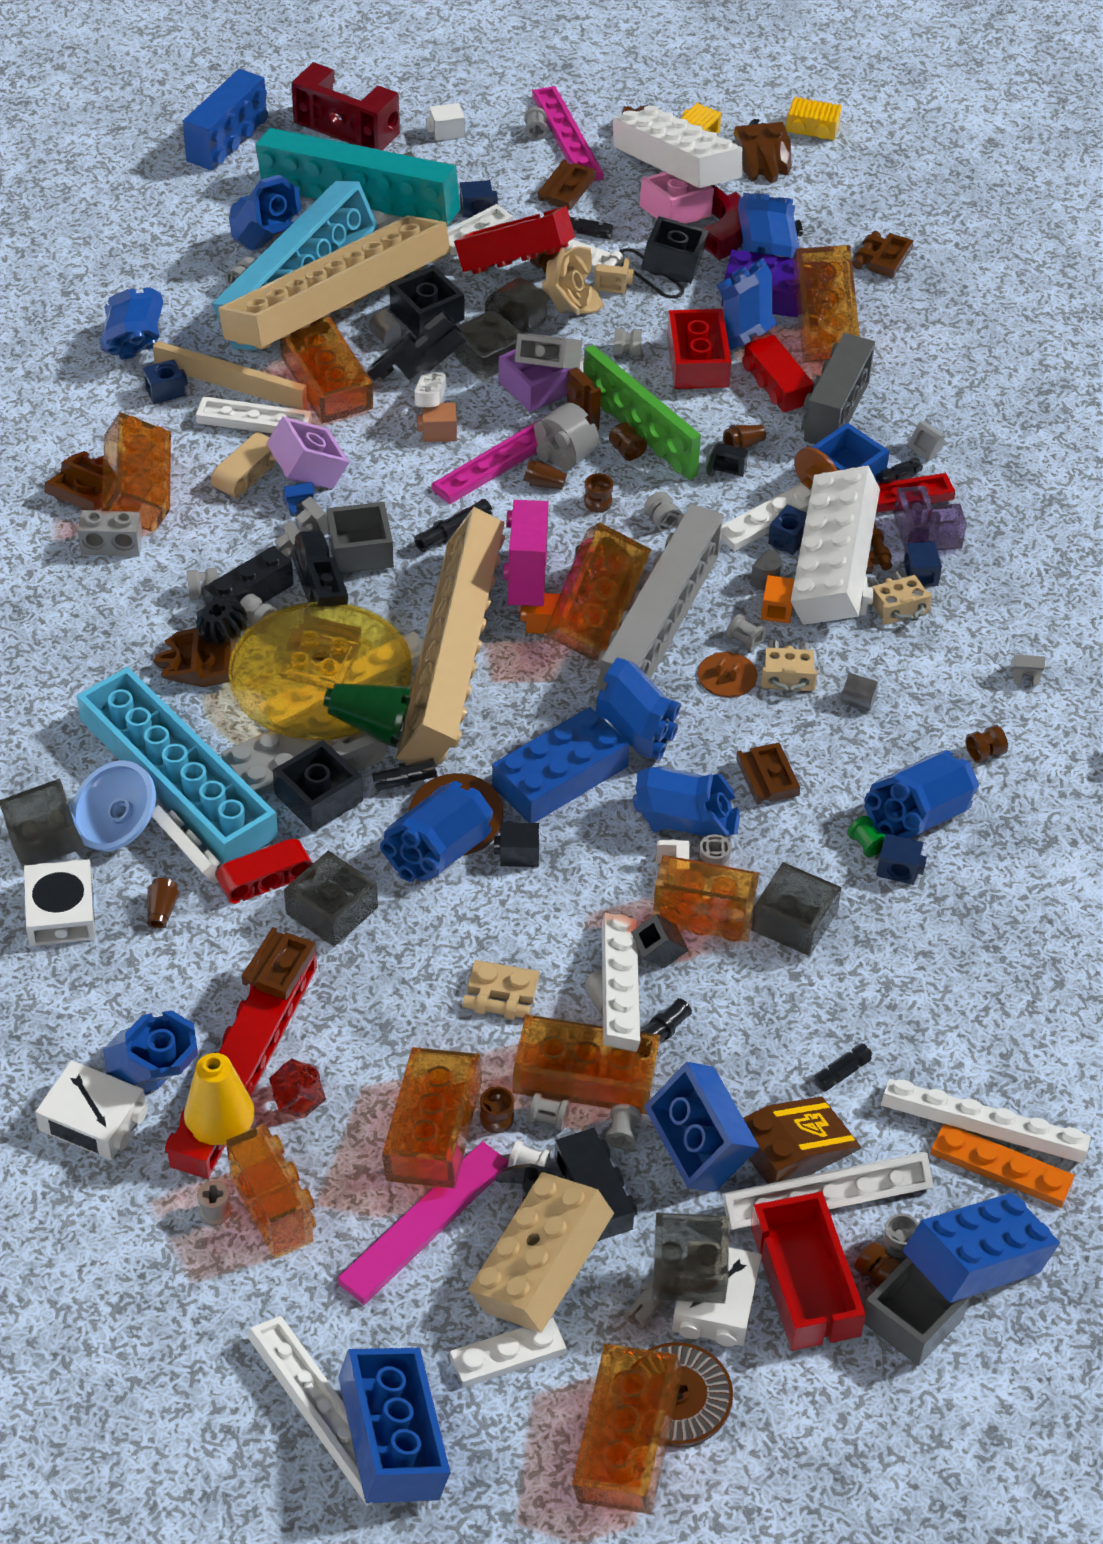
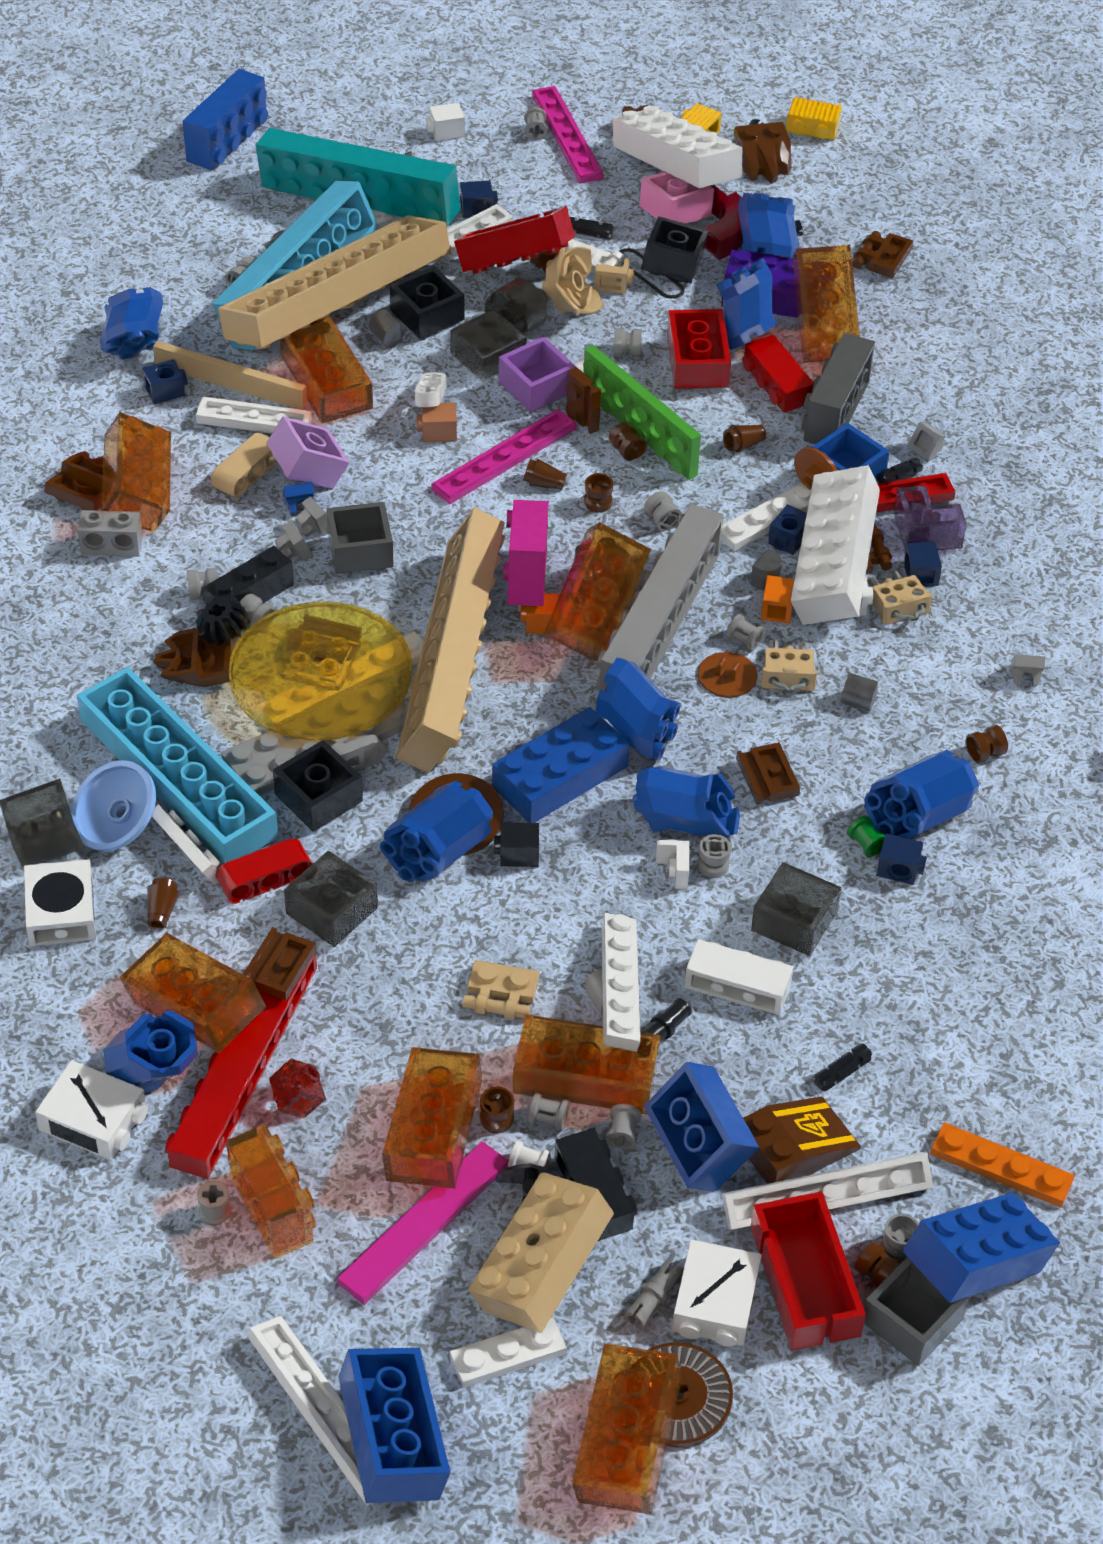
yellow cone [184,1053,254,1145] -> none
blue brick [229,175,301,251] -> none
dark red plate [291,62,400,150] -> none
black plate [292,530,348,607] -> none
dark green cone [323,683,412,748] -> none
black plate [367,308,466,381] -> none
black pin [372,758,438,793] -> none
black pin [414,499,493,552] -> none
light grey brick [515,333,583,368] -> none
light grey brick [534,403,599,471] -> none
reddish brown plate [537,160,596,210] -> none
black brick [631,914,689,968] -> none
clear smoke piece [652,1212,729,1304] -> none
clear orange brick [653,855,760,942] -> none
black plate [706,443,748,477] -> none
white plate [881,1078,1091,1164] -> none
none -> clear orange brick [119,932,267,1053]
none -> white brick [684,939,794,1015]

